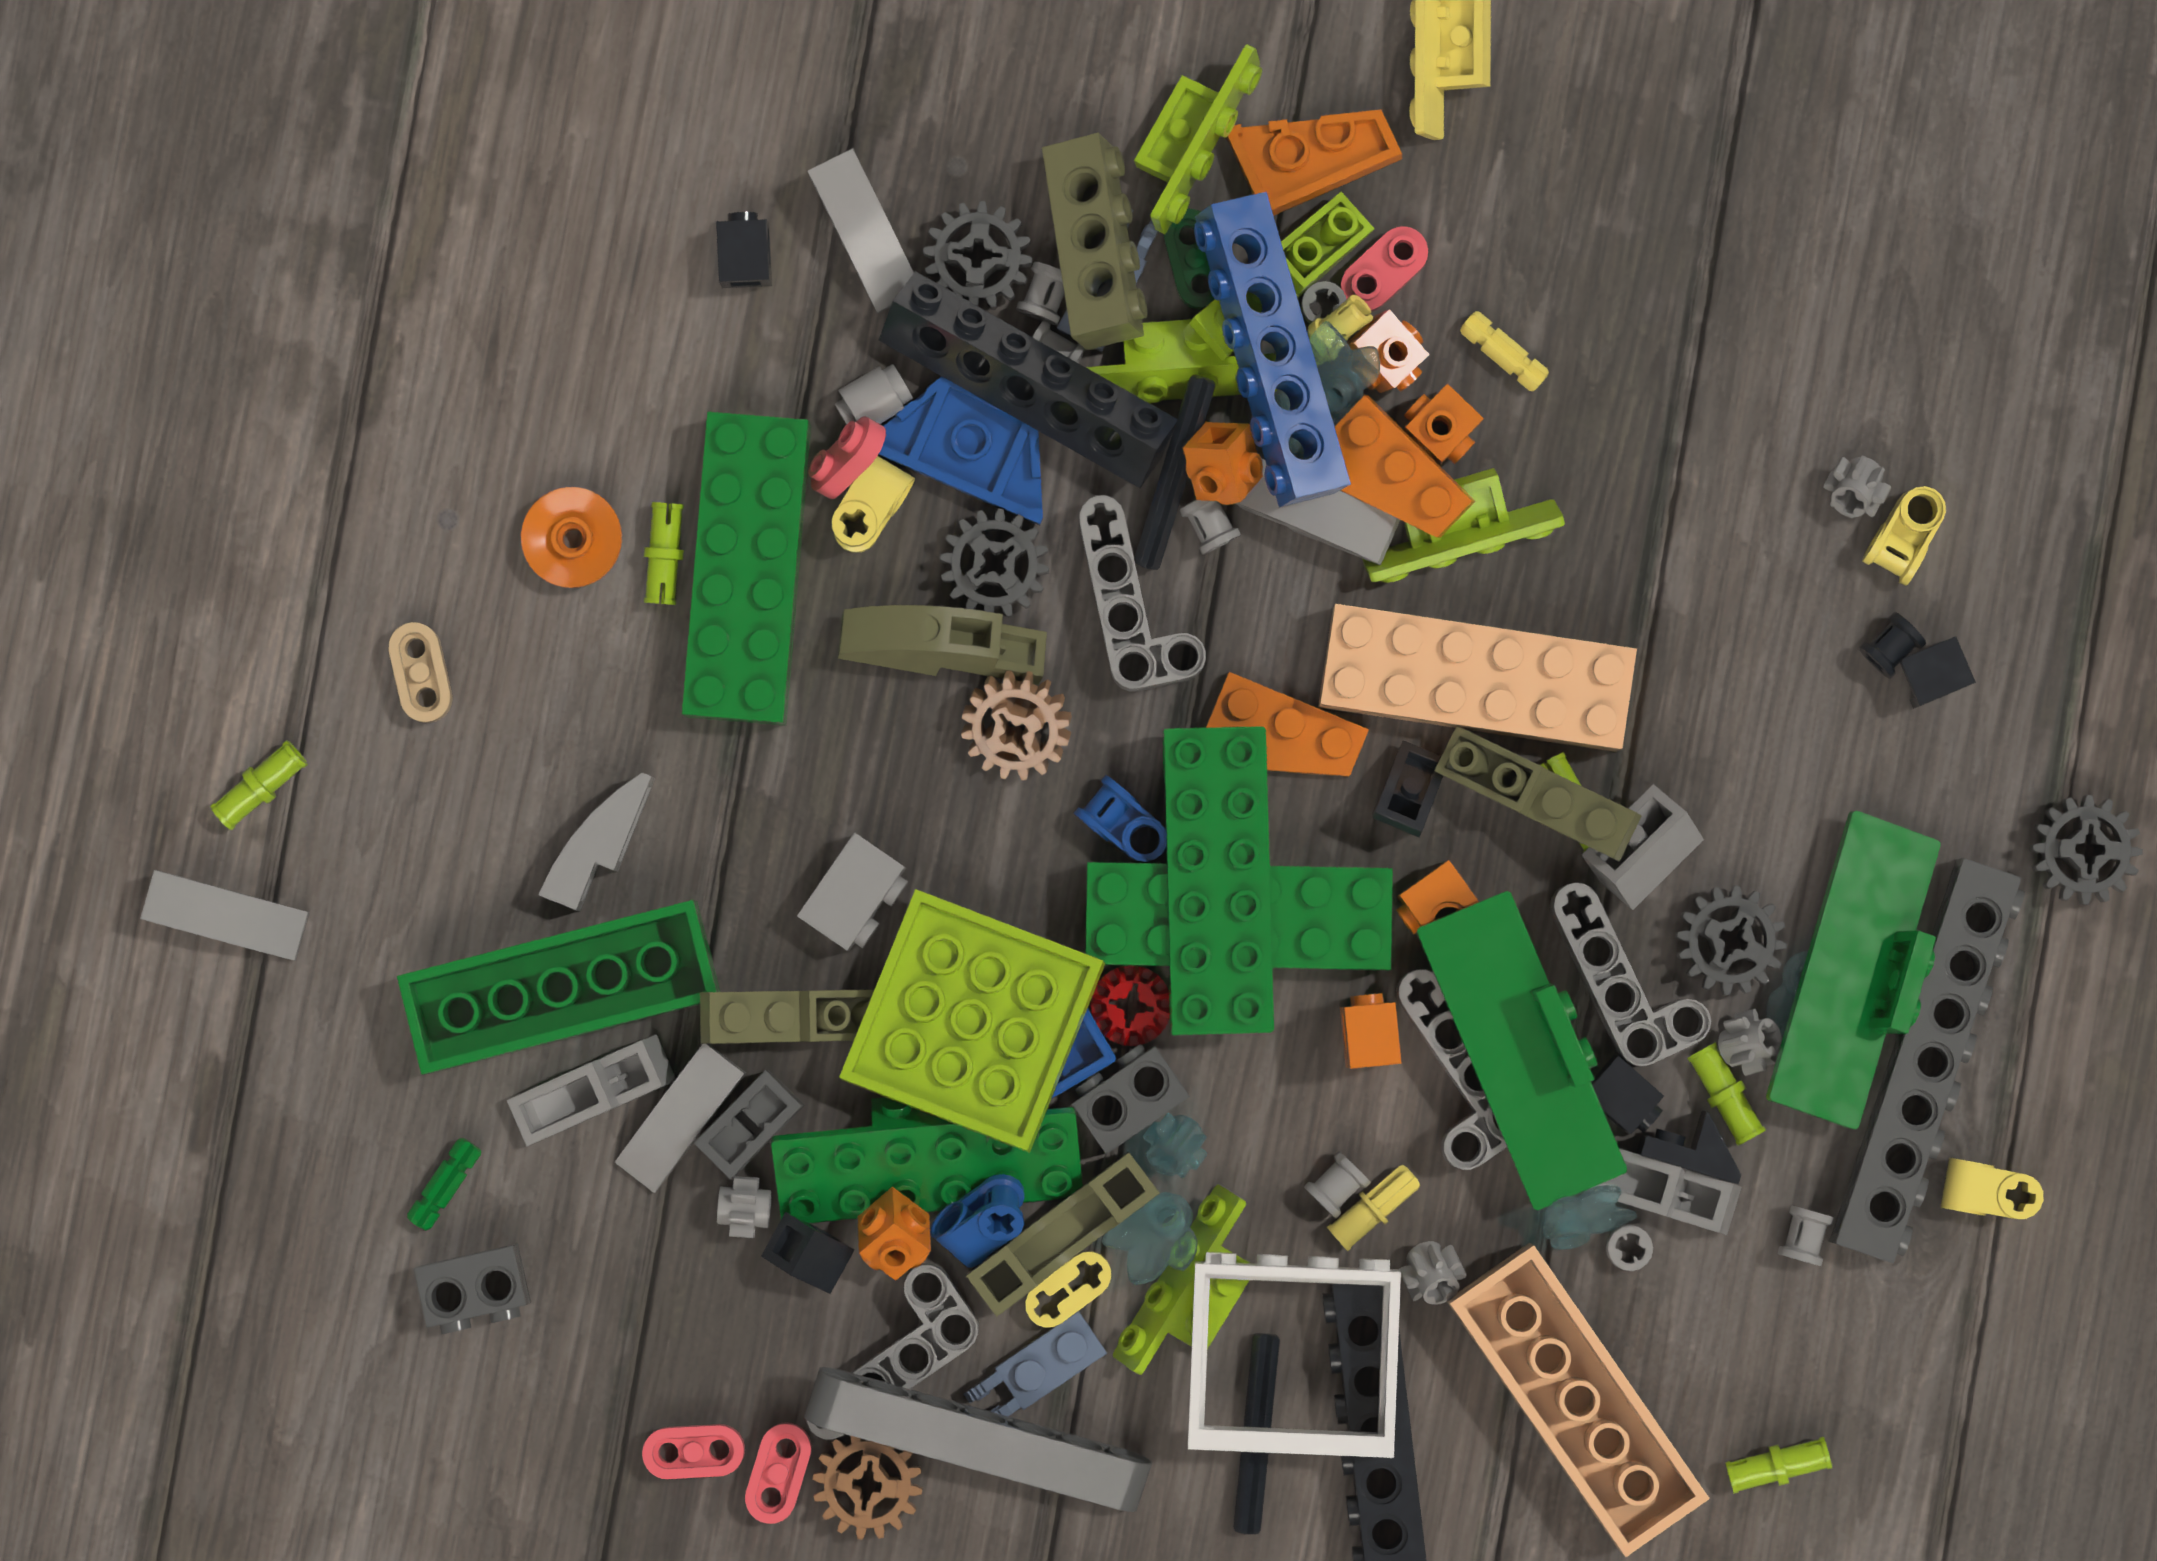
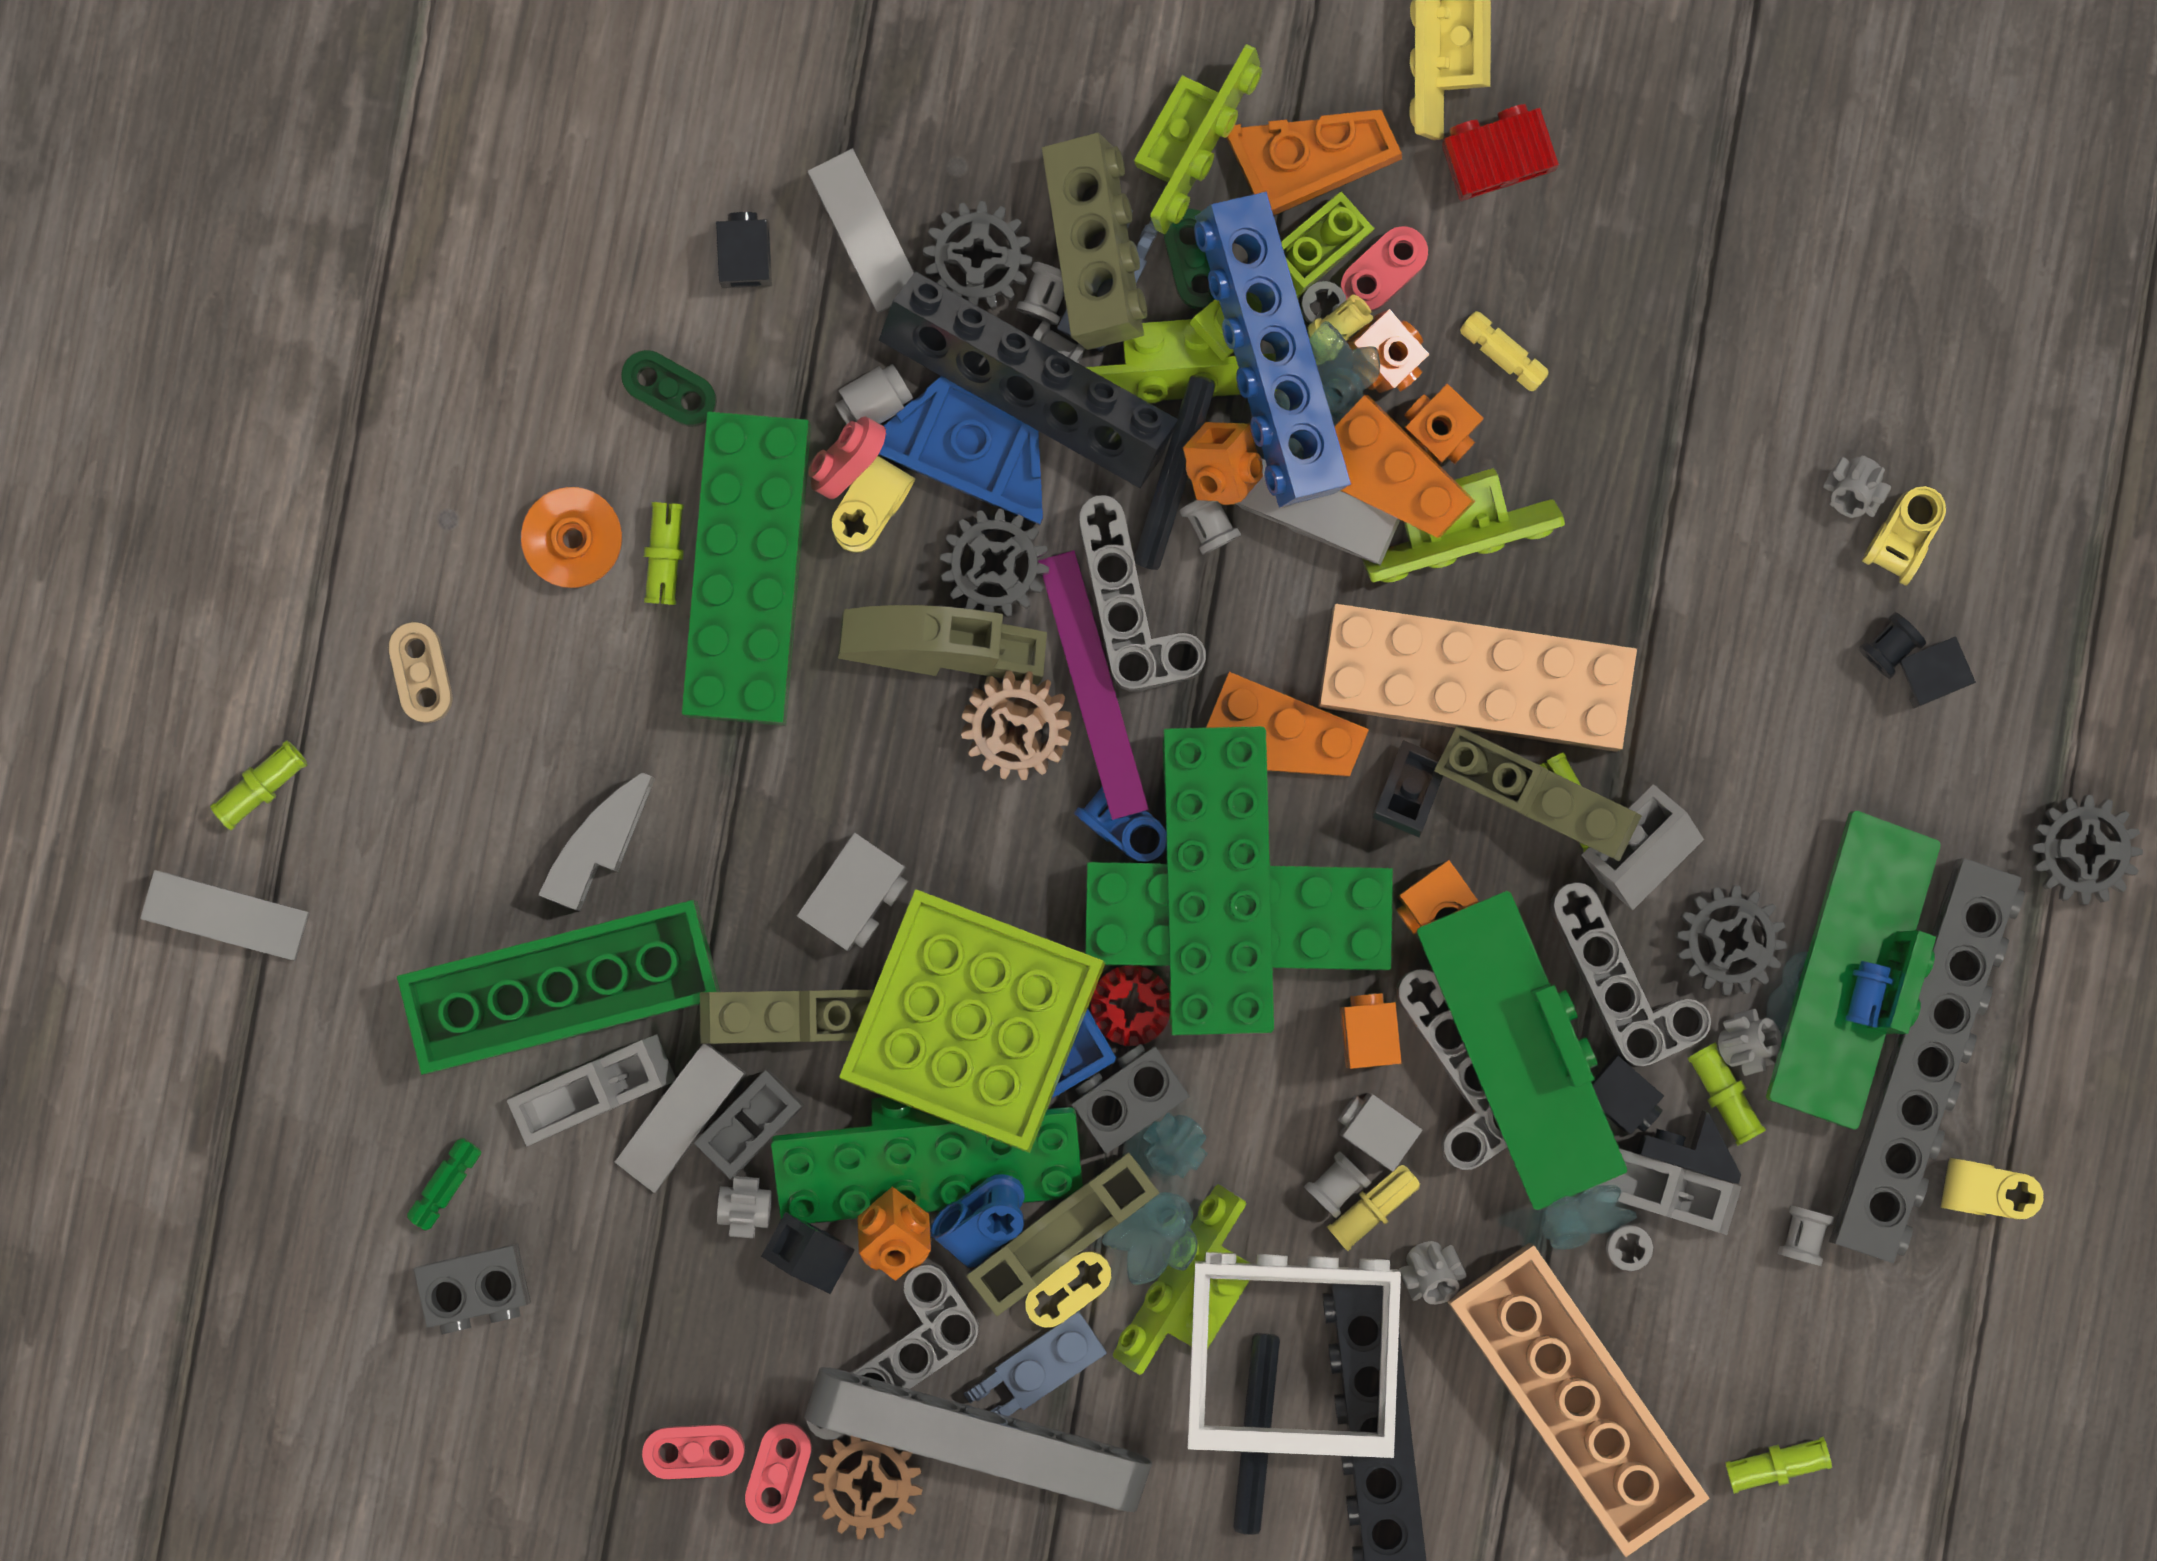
none -> dark green plate [621,350,717,427]
none -> magenta sticker [1038,550,1149,820]
none -> light grey brick [1337,1093,1422,1172]
none -> red brick [1442,104,1559,202]
none -> blue pin [1845,961,1893,1028]

